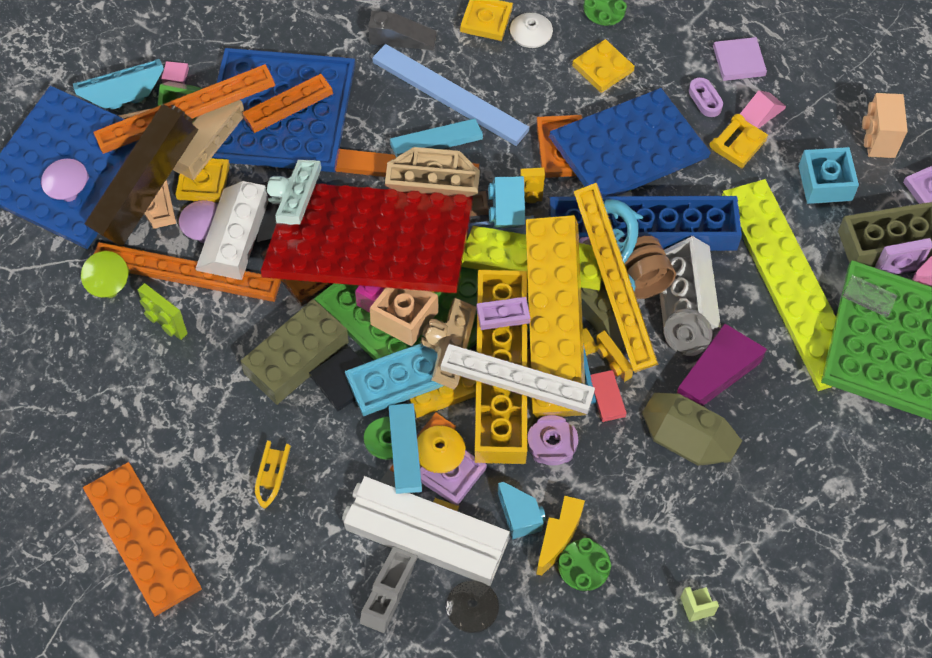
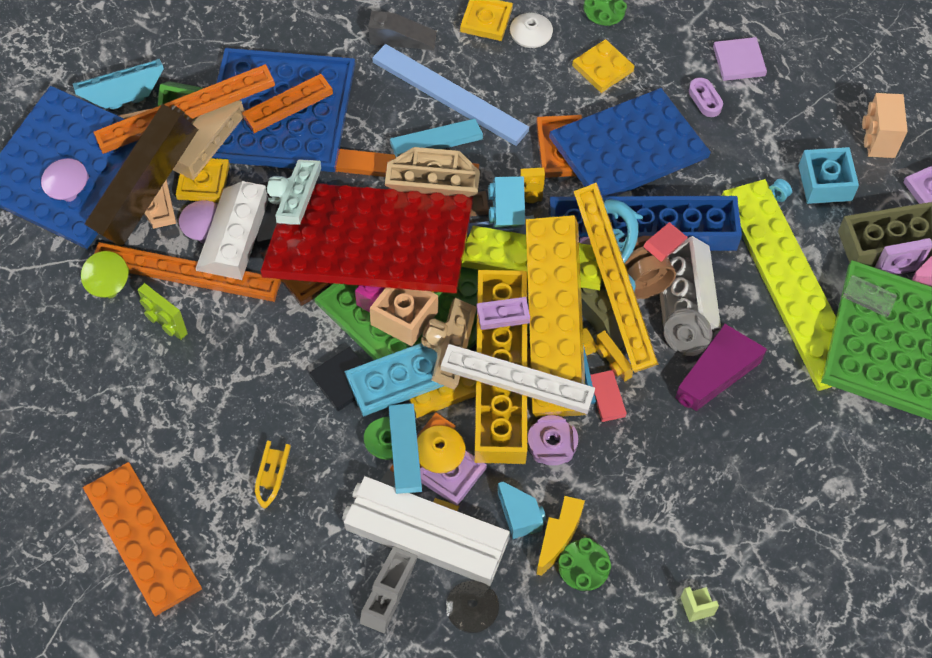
bright pink tile [161,61,189,84] -> none
olive brick [241,299,349,405] -> none
olive wedge [642,393,742,466] -> none
yellow plate [709,114,768,168] -> none
bright pink slope [740,90,786,129] -> none
none -> coral tile [643,222,688,262]
none -> medium azure bush [769,179,792,202]

